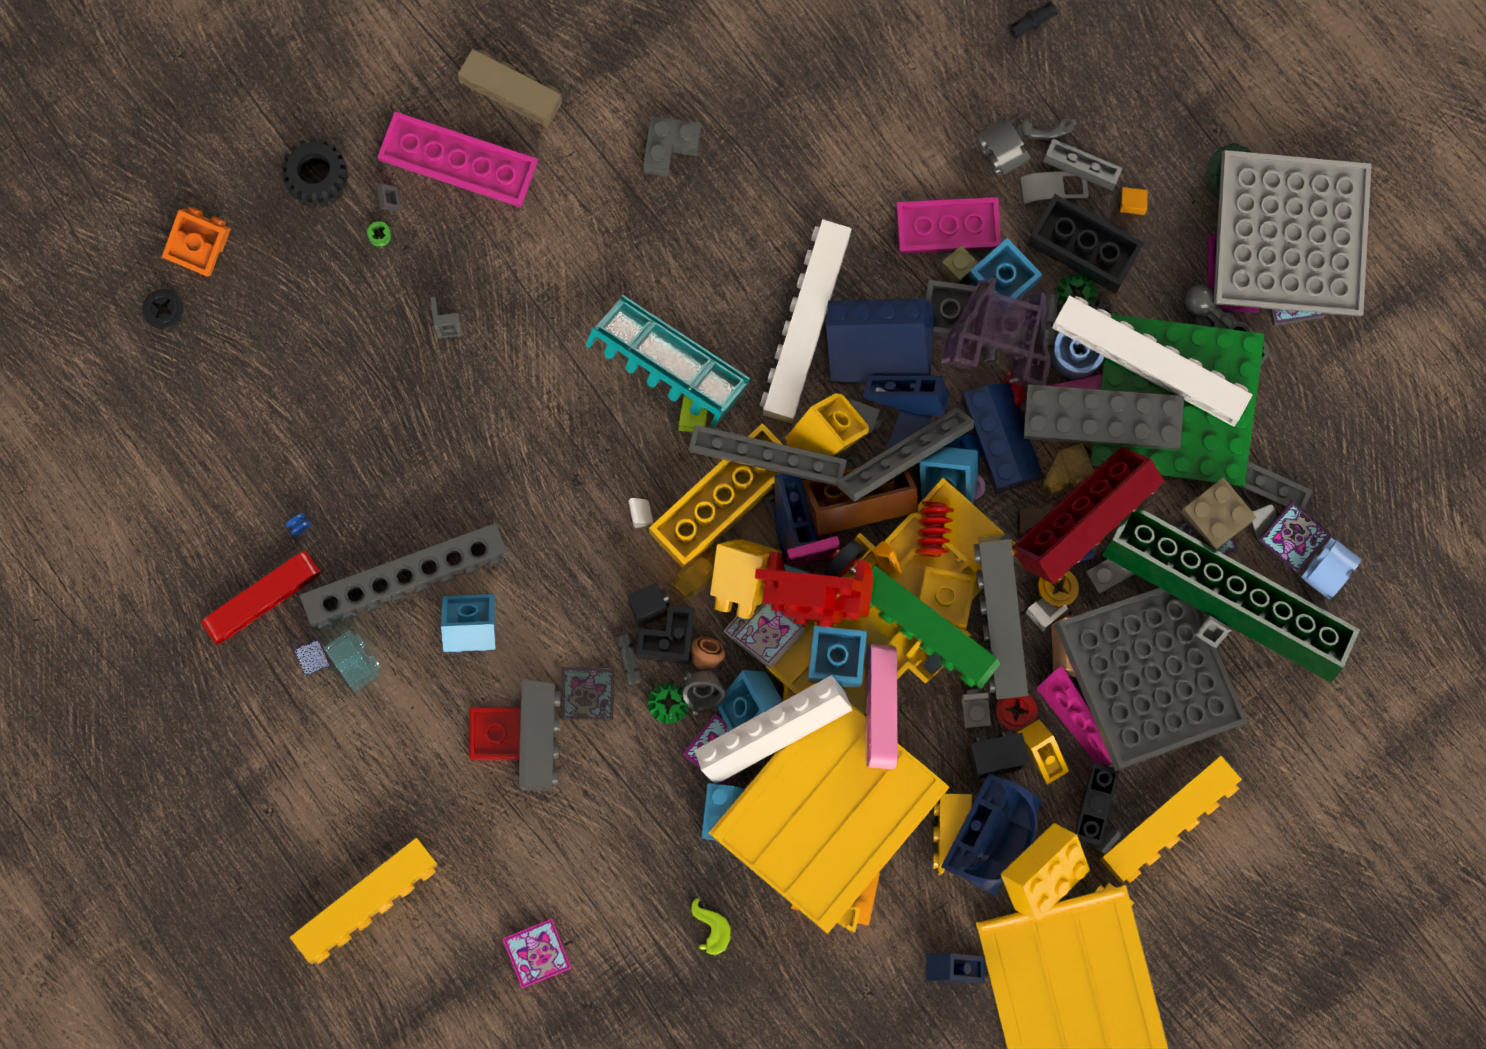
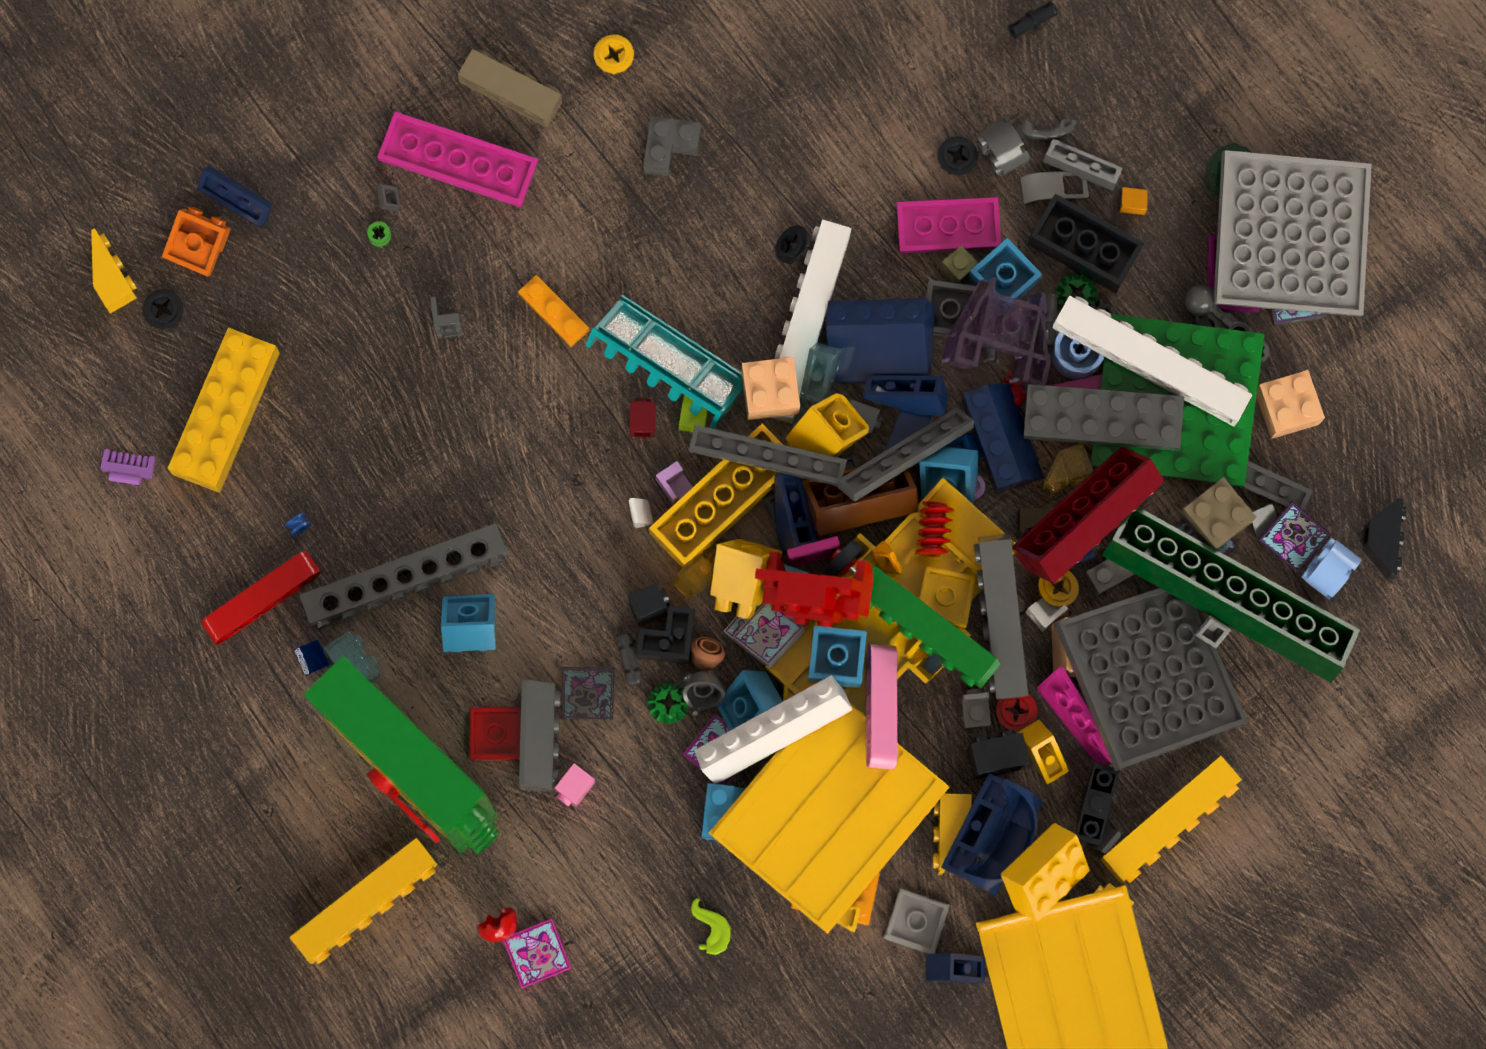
black tyre [282,138,349,208] -> none
none -> yellow slope [91,228,137,314]
none -> medium lavender piece [100,449,156,485]
none -> yellow brick [168,328,279,493]
none -> dark blue plate [197,165,273,227]
none -> green brick [304,656,500,855]
none -> red hair [476,907,517,942]
none -> light orange plate [518,275,590,347]
none -> bright pink brick [555,764,595,807]
none -> yellow gear [594,35,634,75]
none -> dark red brick [629,398,656,438]
none -> lavender panel [656,461,693,505]
none -> light nougat brick [741,357,800,420]
none -> black gear [775,225,811,265]
none -> clear light blue brick [799,343,841,403]
none -> light grey tile [883,888,950,954]
none -> black gear [937,136,978,177]
none -> light nougat brick [1256,370,1325,439]
none -> black slope [1363,498,1406,579]

